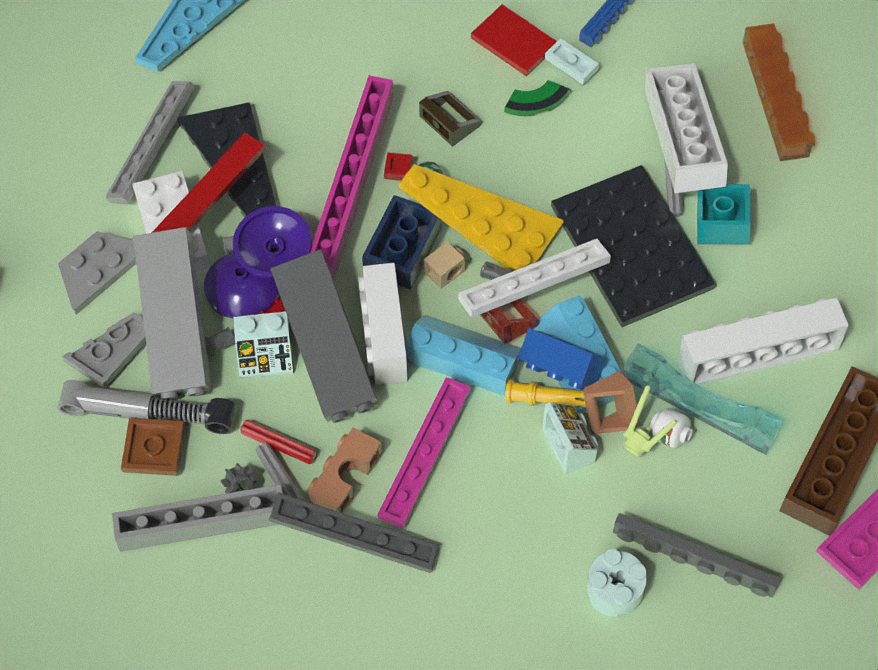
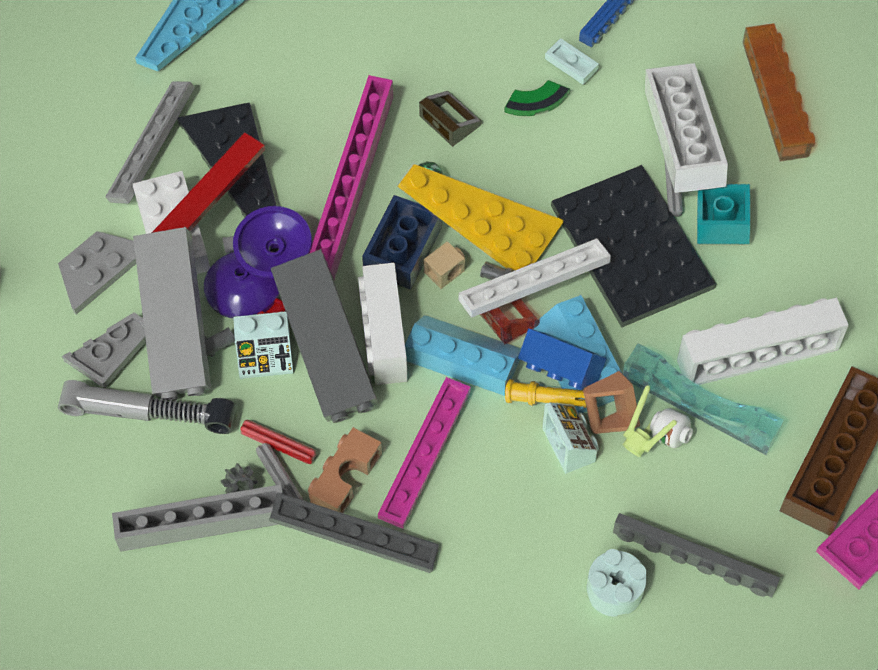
dark orange plate [121,418,185,476] -> none
red plate [384,152,412,181] -> none
red tile [471,4,557,77] -> none

